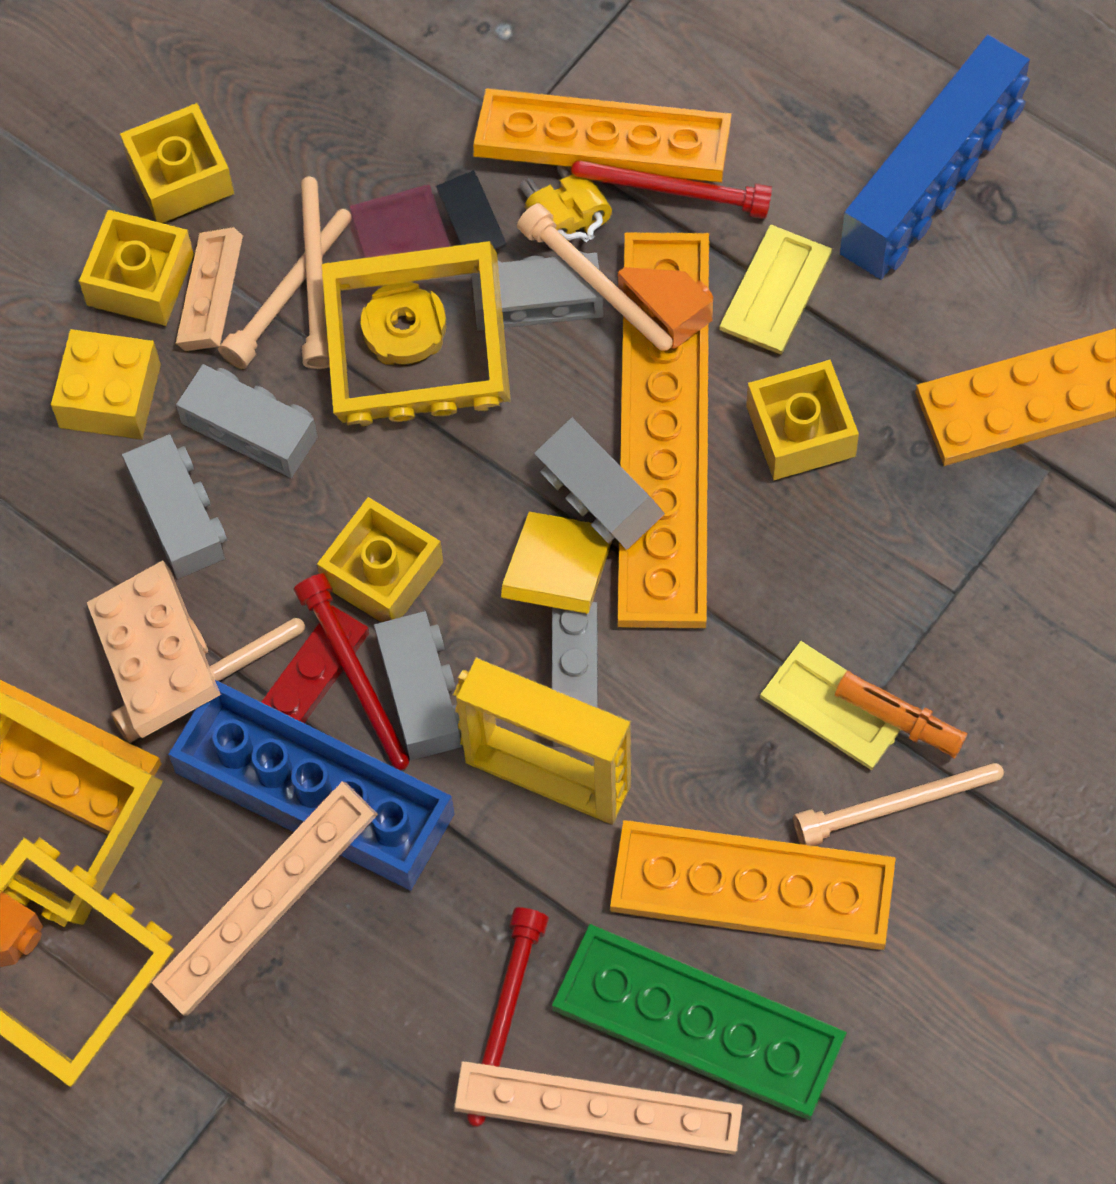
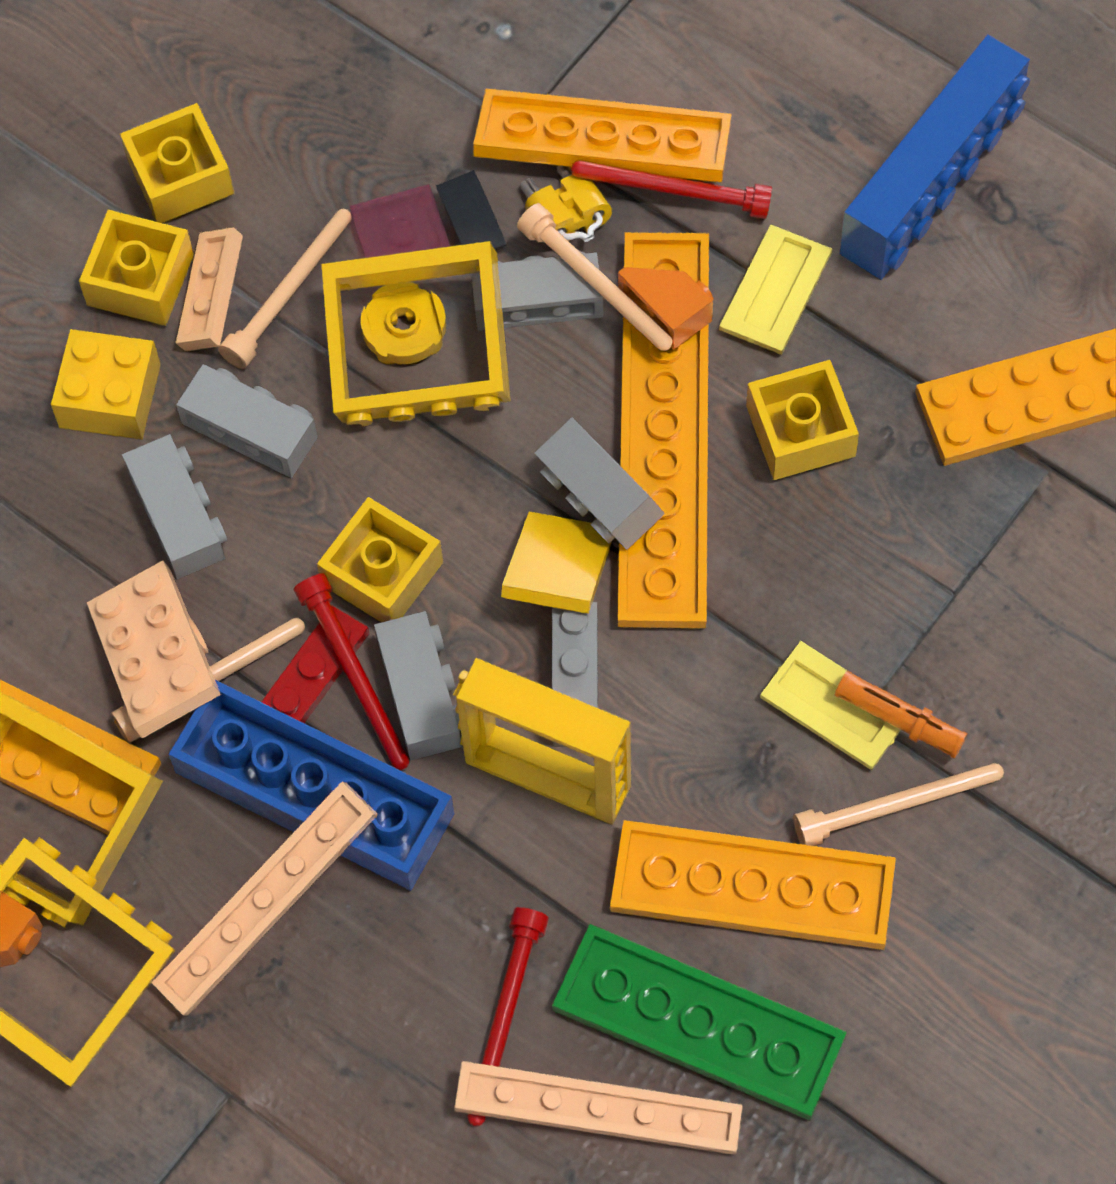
light nougat piece [301,176,330,369] -> none

